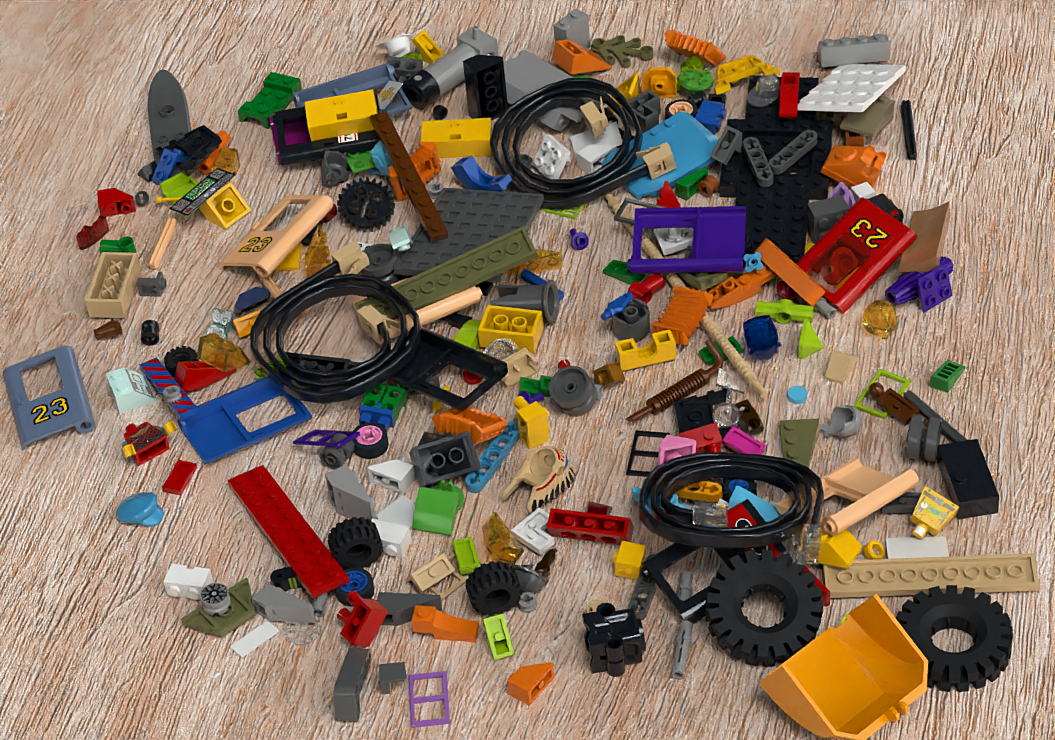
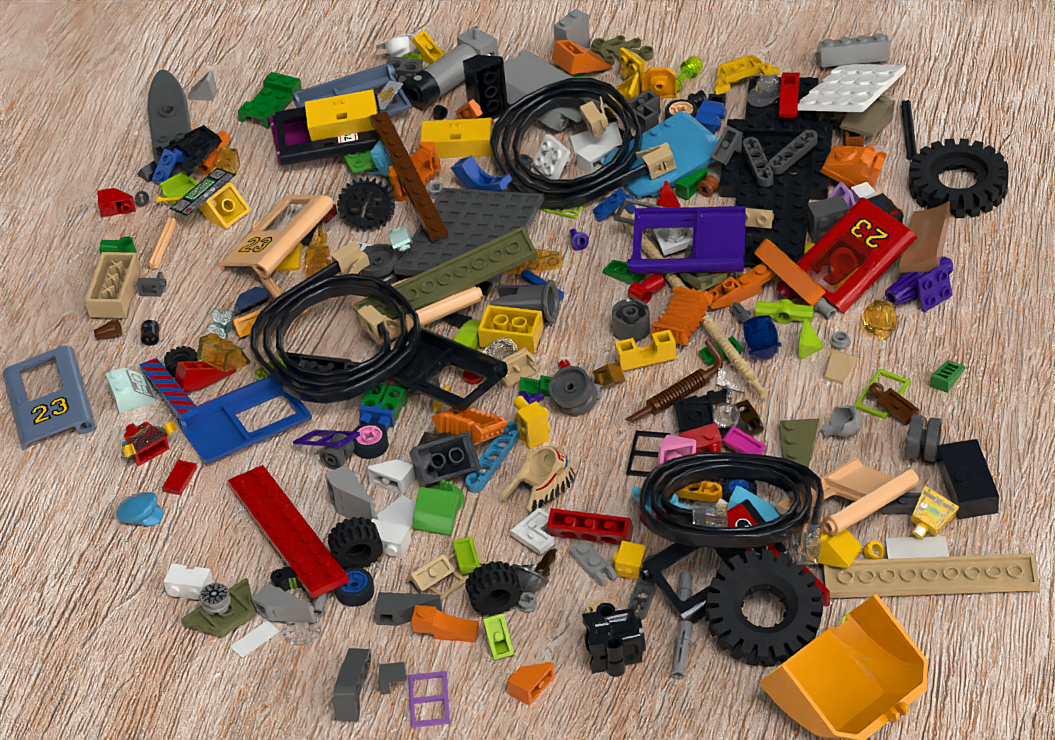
clear red slope [76,216,109,250] -> none
light grey bush [163,385,182,403] -> none
dark grey hair [321,150,349,187] -> none
red brick [337,590,388,646] -> none
clear yellow slope [482,512,524,566] -> none
dark red slope [587,501,612,515] -> none
blue piece [601,292,633,321] -> none
orange piece [664,30,726,67] -> none
bright green plate [679,69,713,94] -> none
dark azure plate [743,252,763,272] -> none
medium azure tile [788,386,808,404] -> none
black tyre [896,585,1013,692] -> none
dark grey axle [903,390,968,442] -> none
none -> light grey slope [187,70,217,101]
none -> orange plate [455,99,494,124]
none -> light grey hinge [569,540,617,586]
none -> blue bracket [593,188,636,222]
none -> yellow slope [620,47,648,92]
none -> dark grey axle [730,302,759,332]
none -> tan hinge [746,208,774,228]
none -> light grey plate [831,331,850,349]
none -> black tyre [909,138,1009,218]

